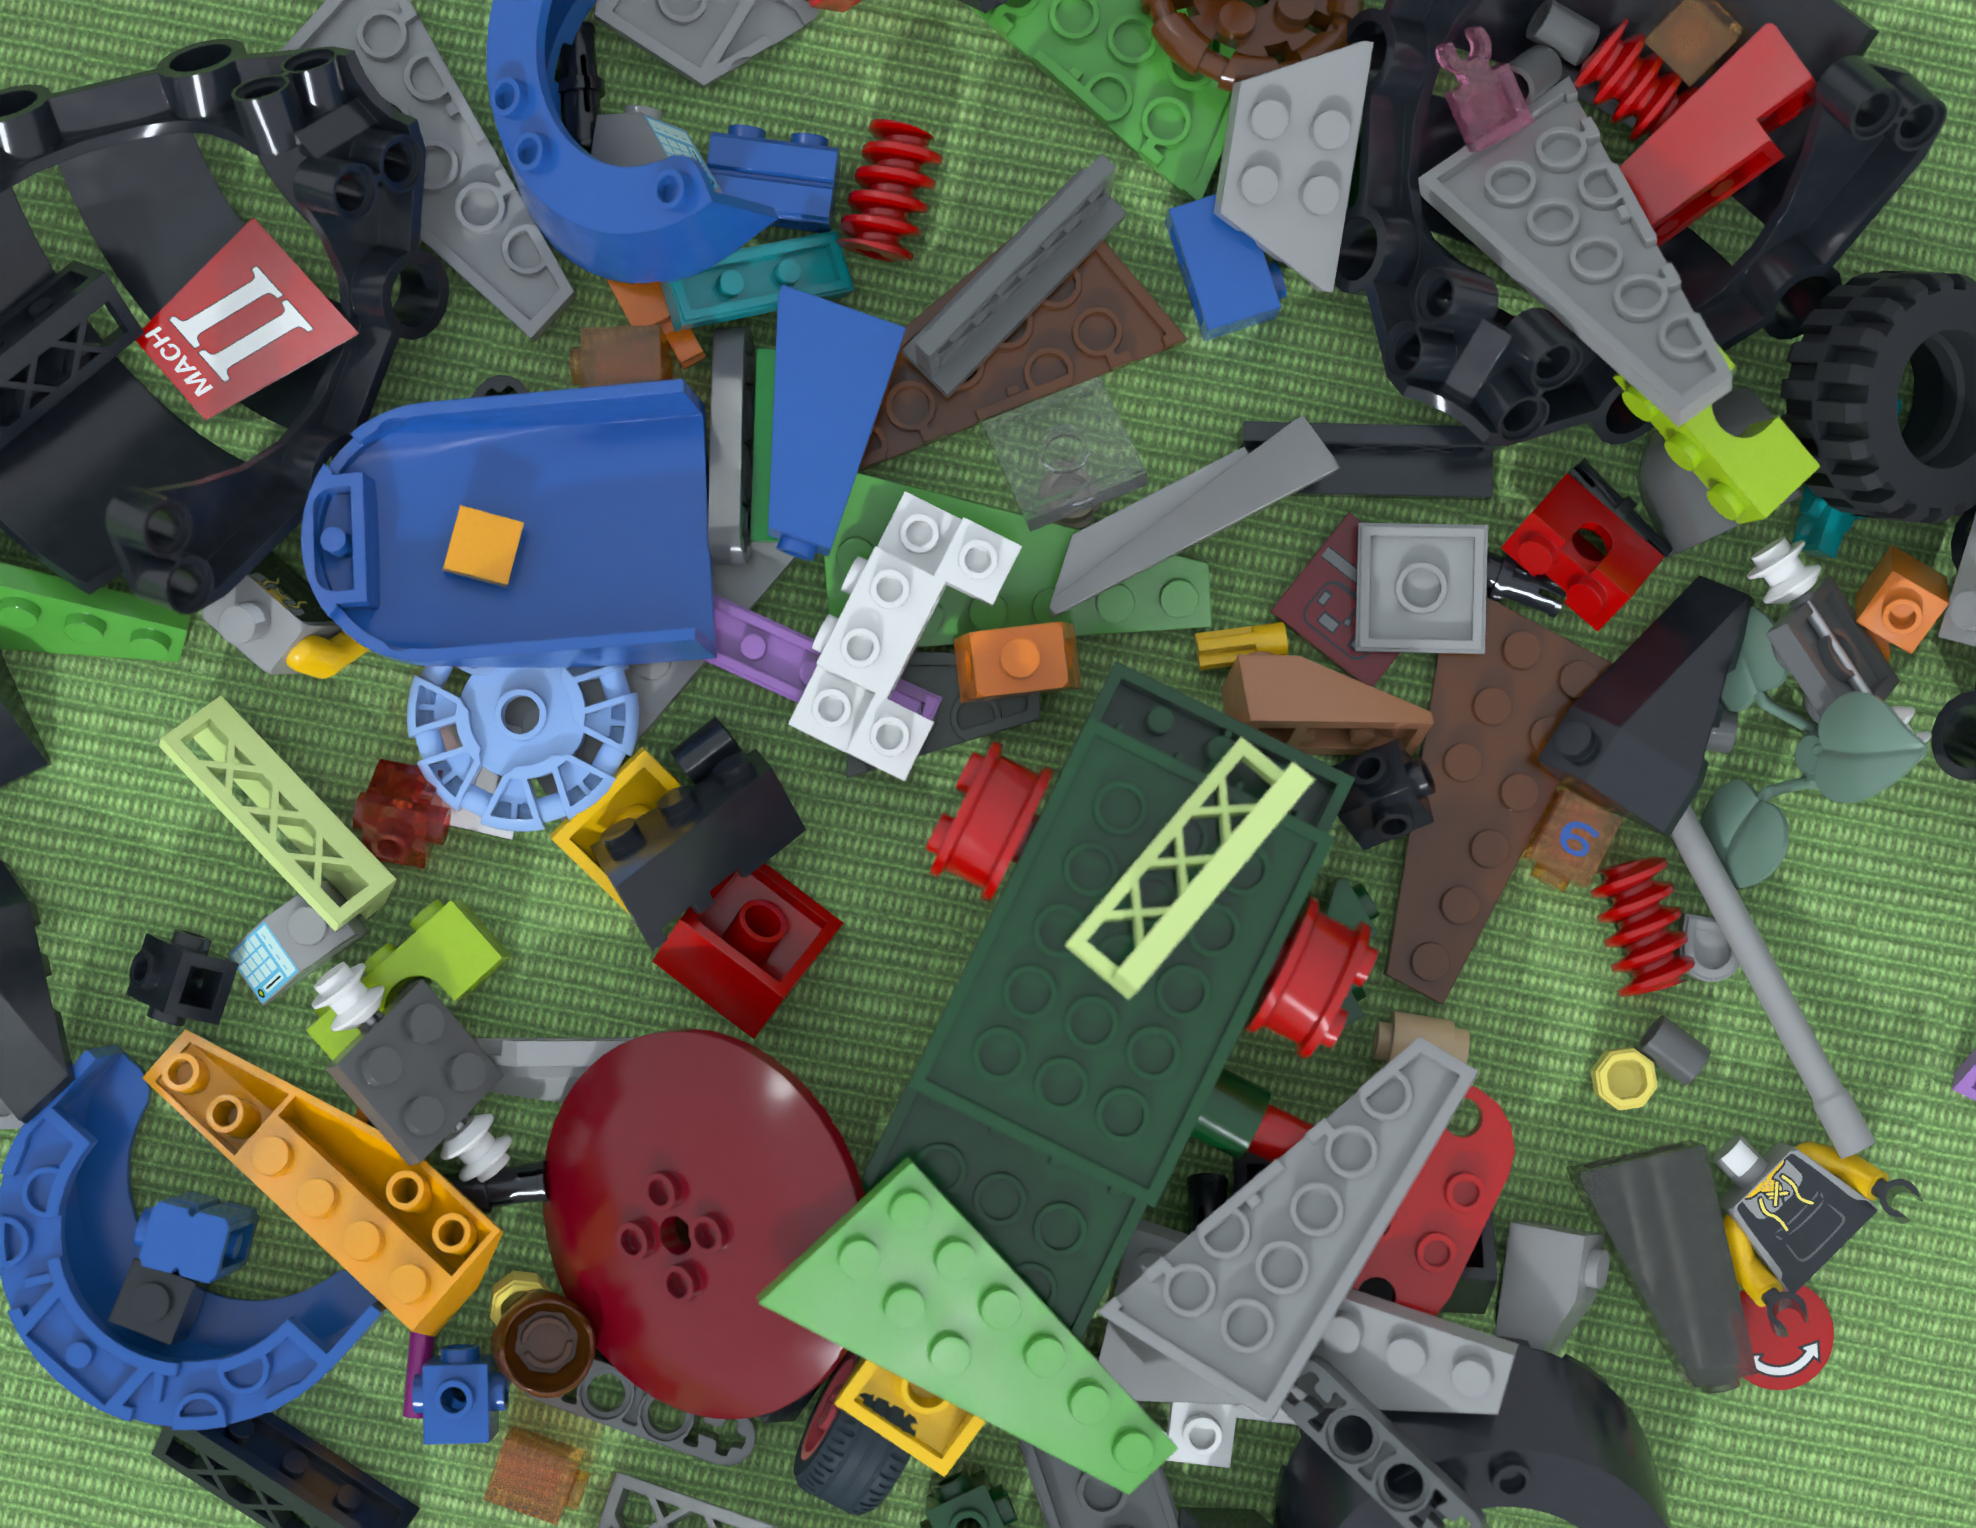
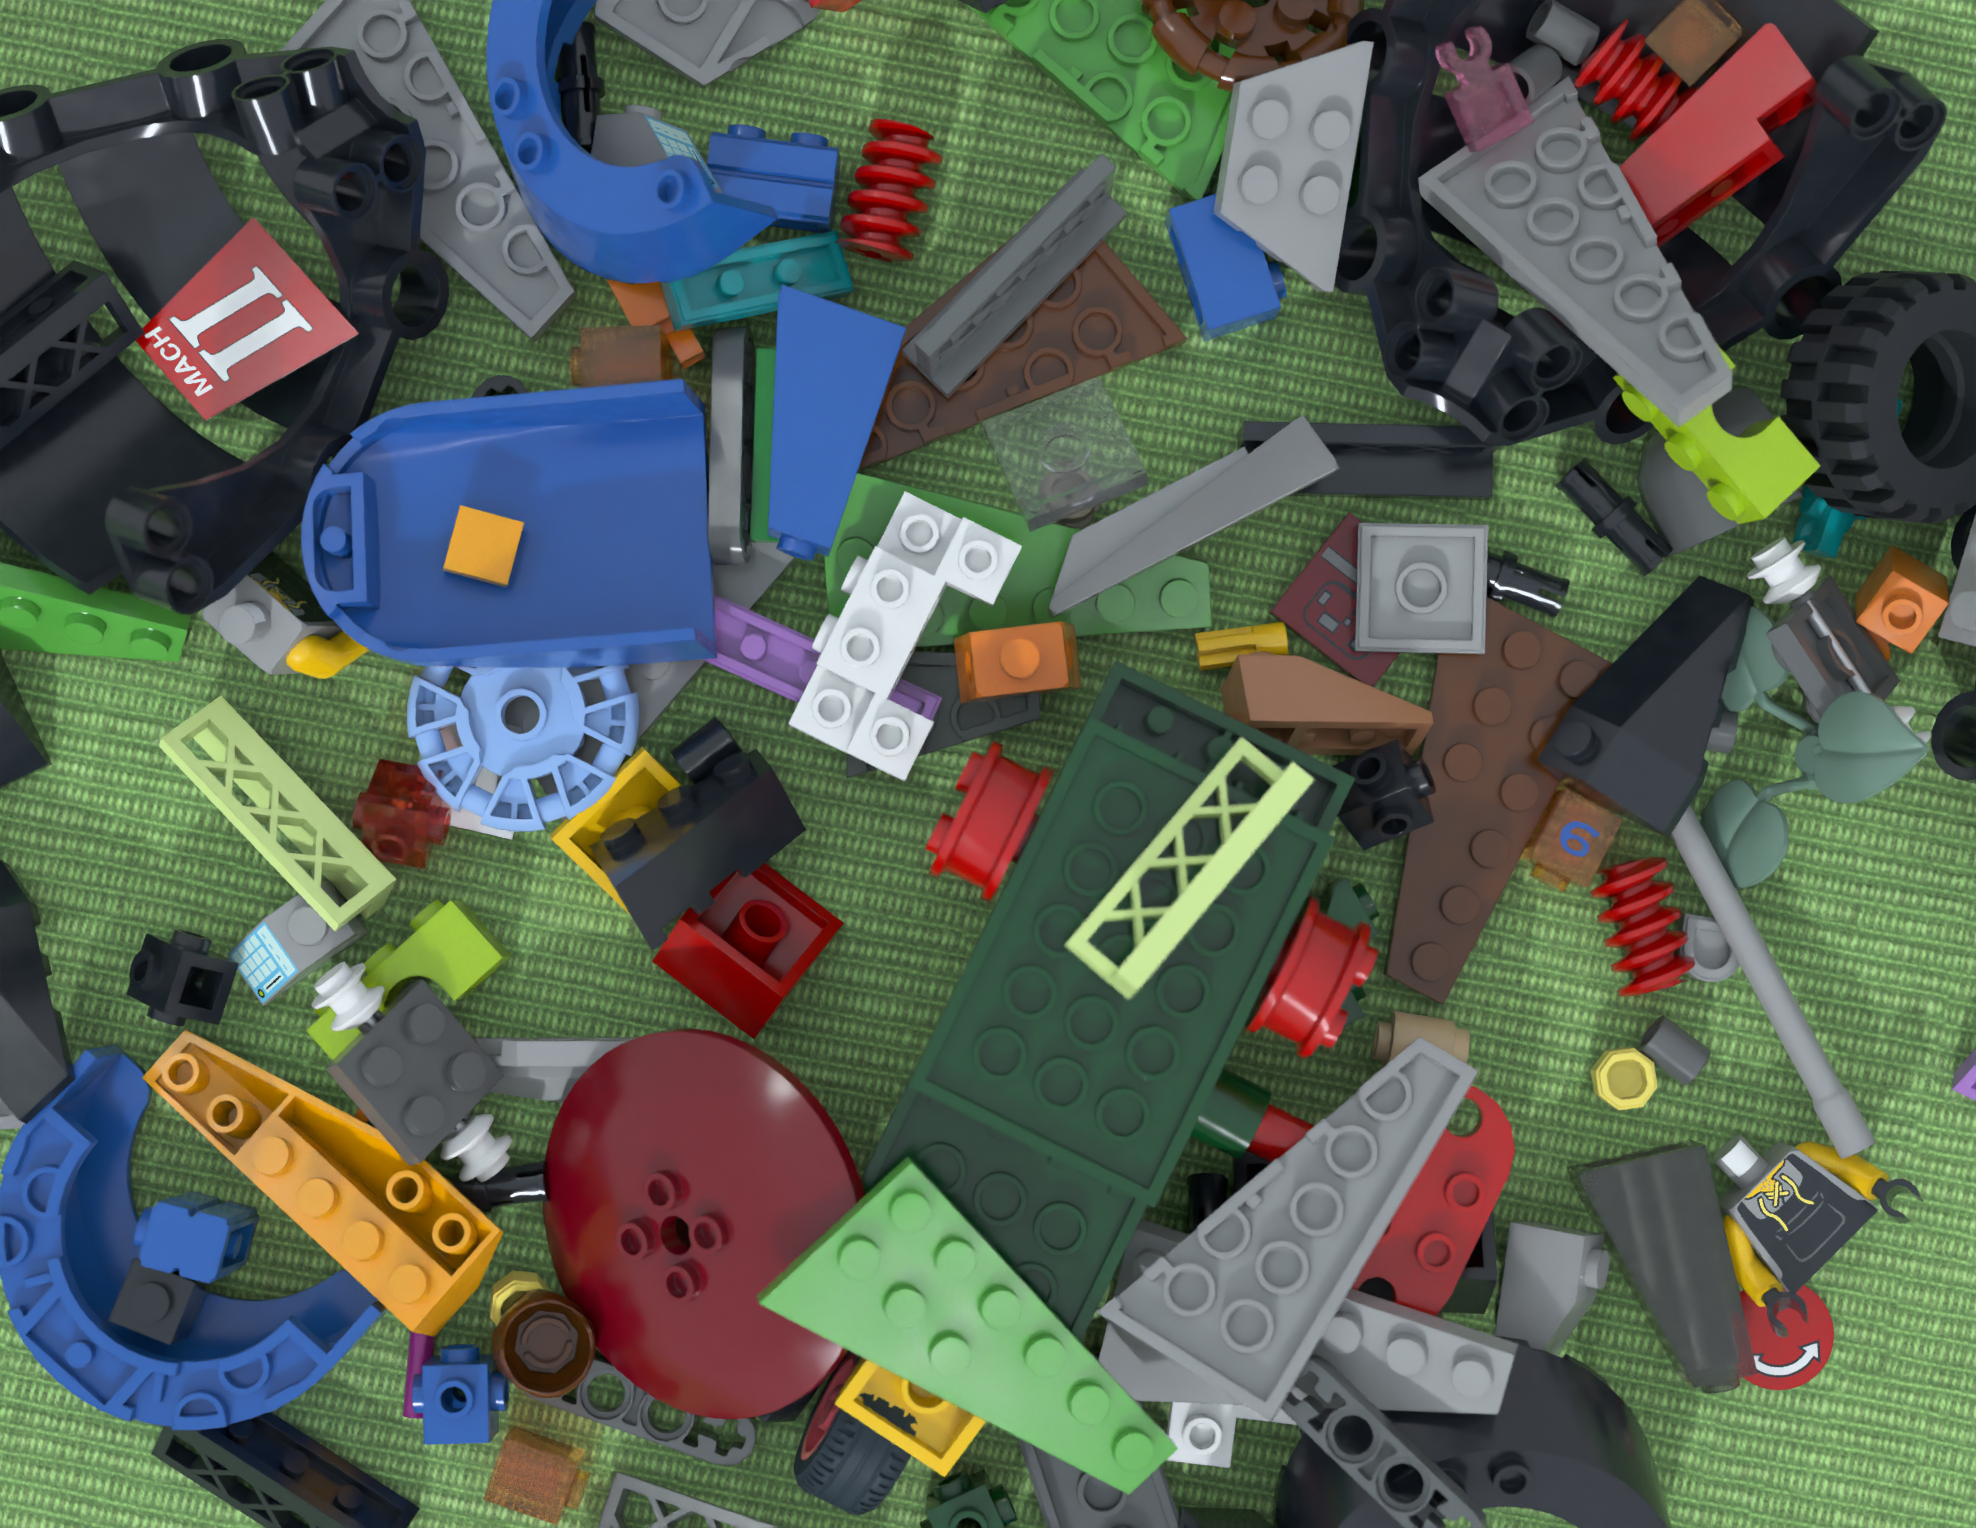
red brick [1501,473,1665,632] -> none

